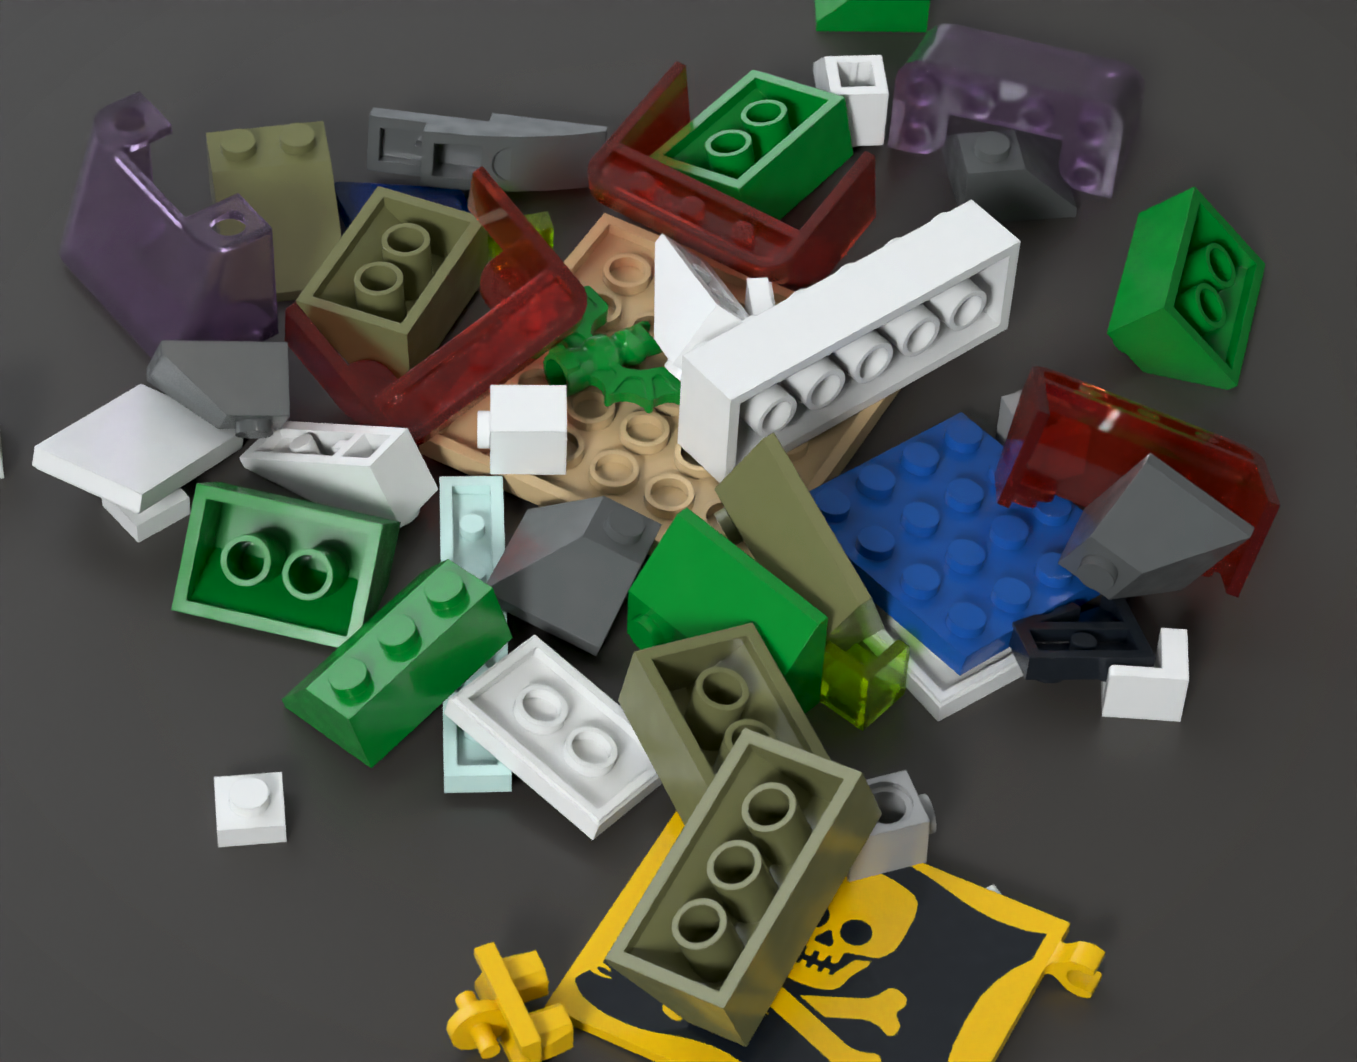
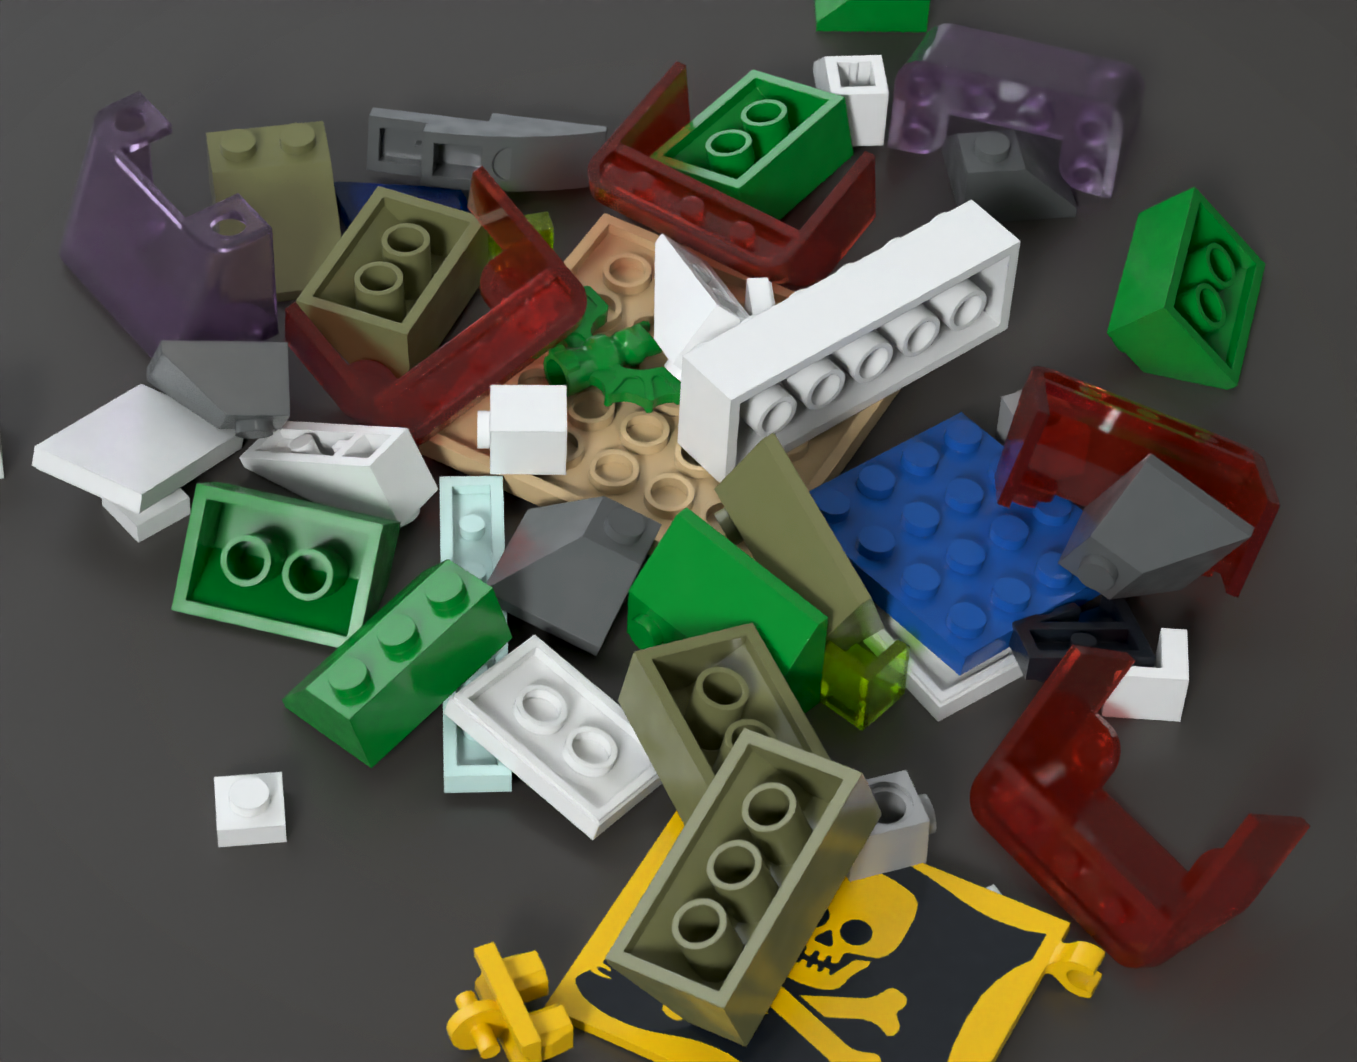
none -> clear red windscreen [970,645,1311,968]

